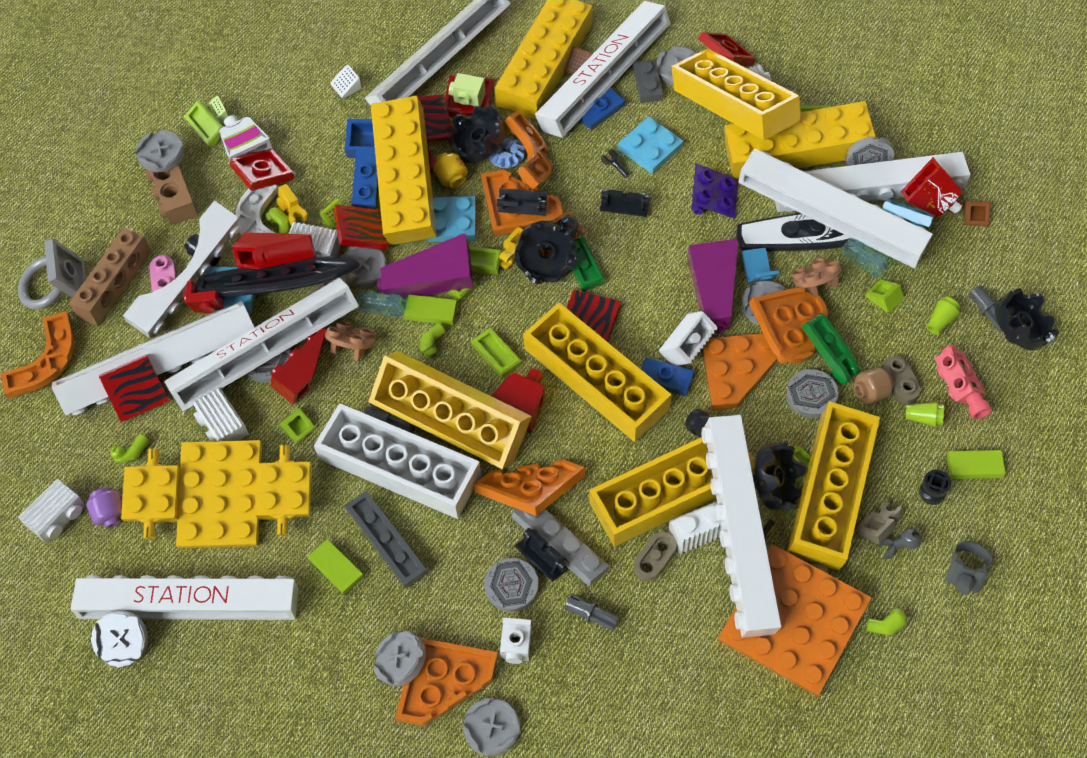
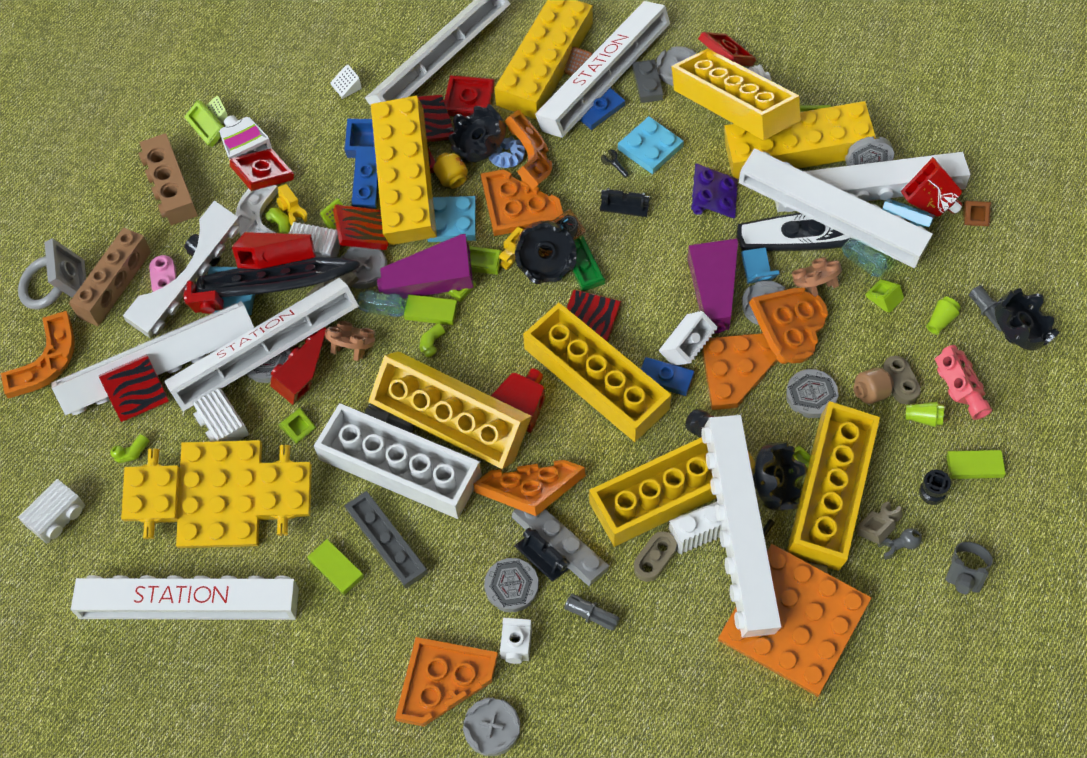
medium lavender head [86,487,122,529] -> none
tile [91,610,148,667] -> none
light grey tile [136,130,184,172] -> none
light grey tile [374,631,426,687] -> none
yellowish green brick [449,73,486,107] -> none
lime tile [471,327,522,379] -> none
black hinge [497,188,547,216] -> none
green hinge [801,313,861,384] -> none
lime arm [866,608,907,636] -> none

